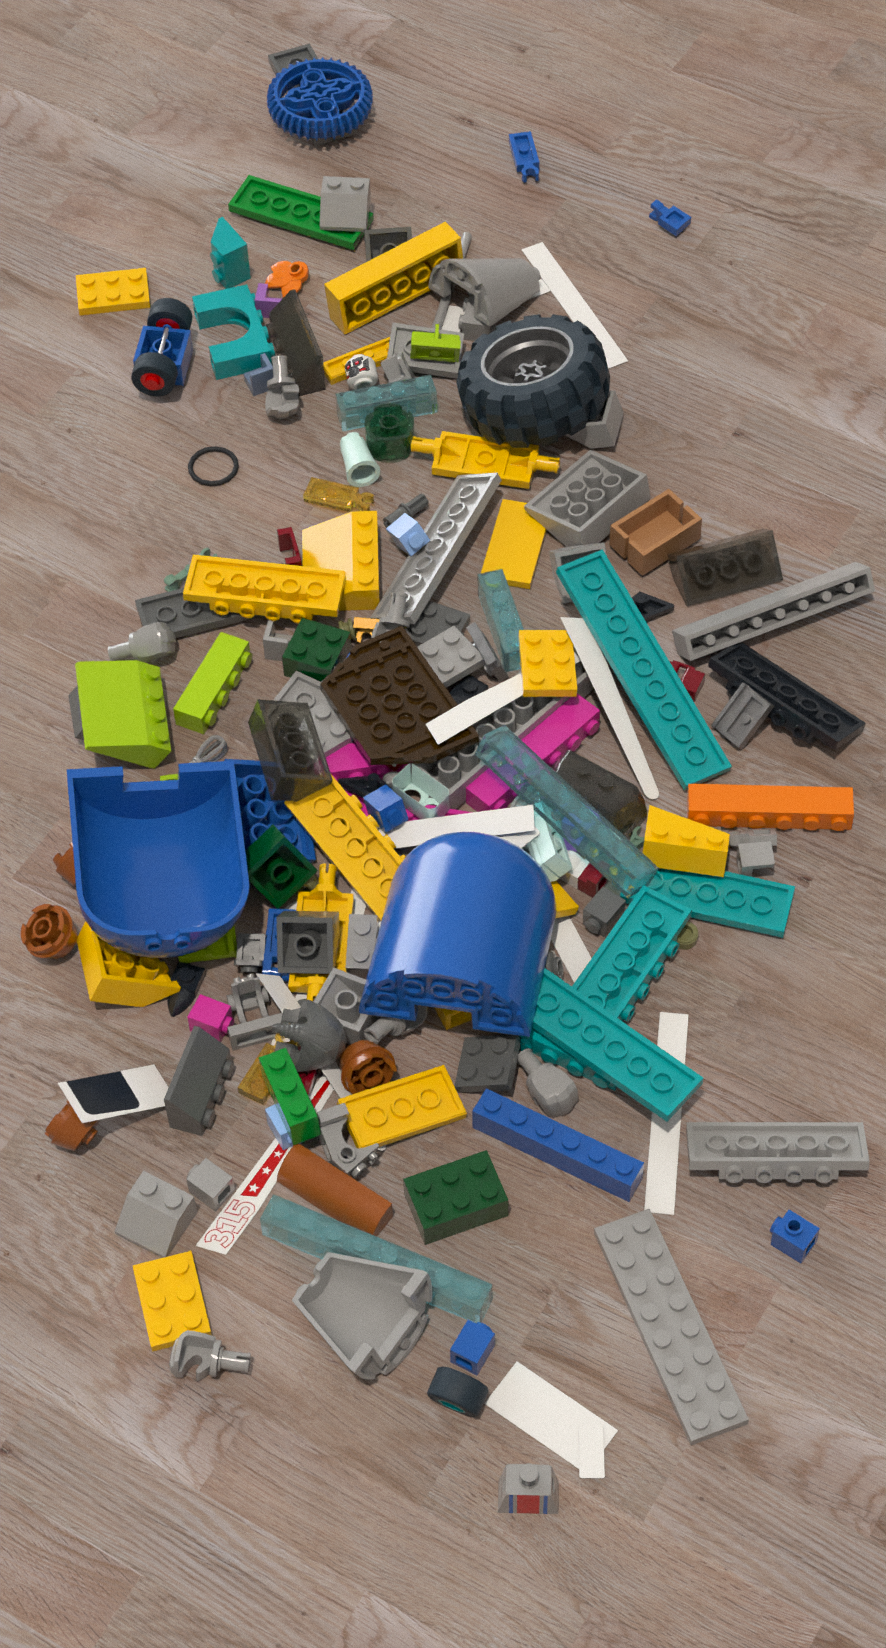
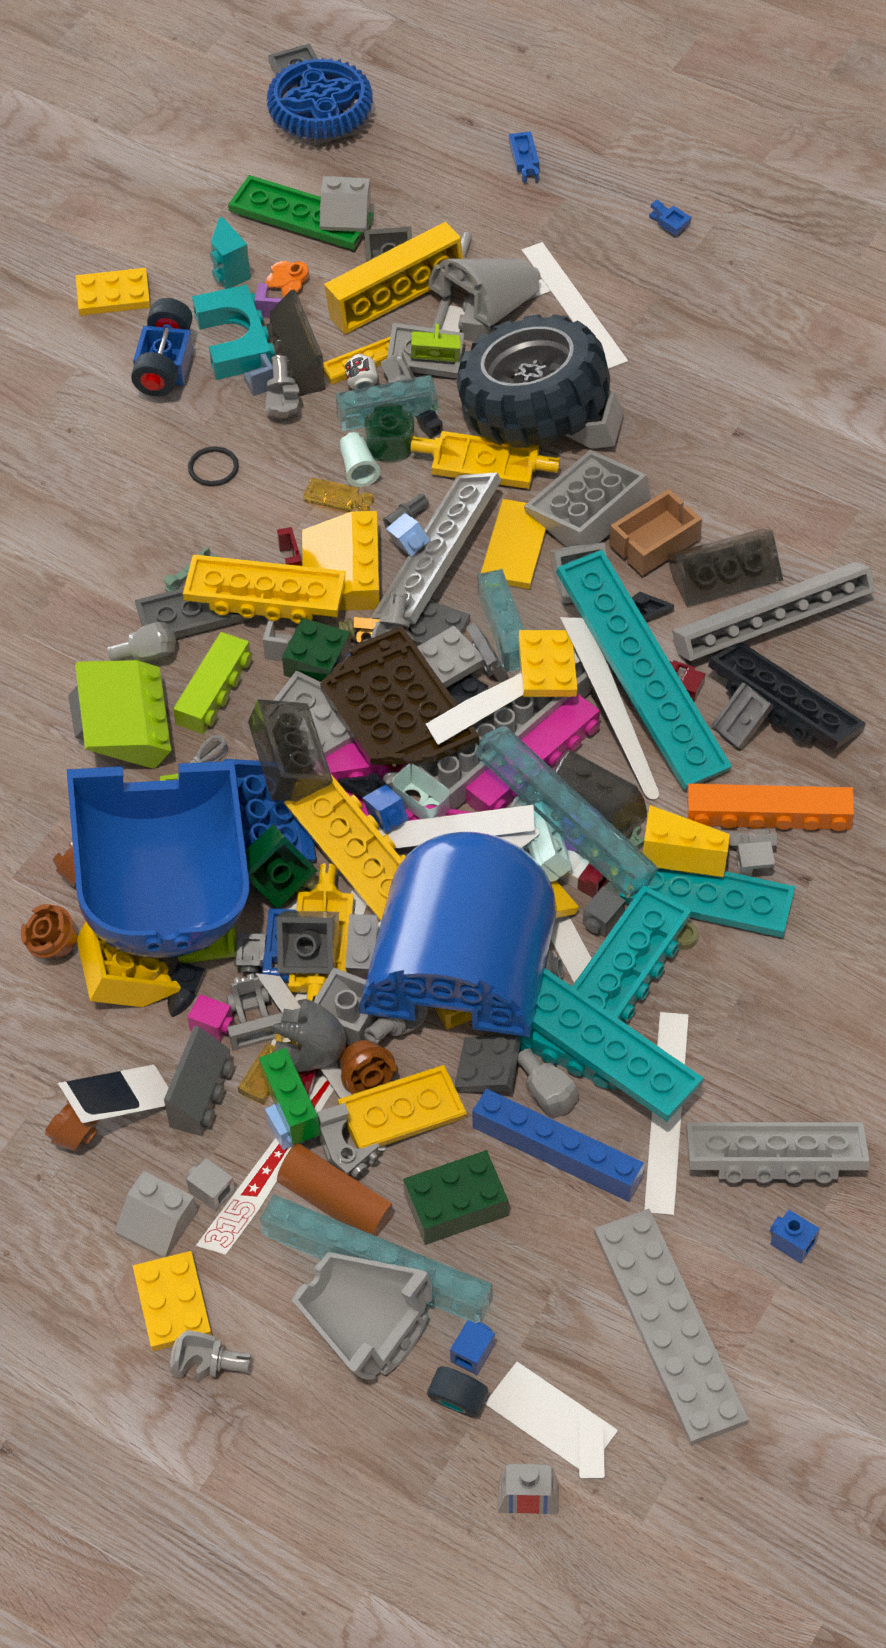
none -> black piece [416,409,443,439]

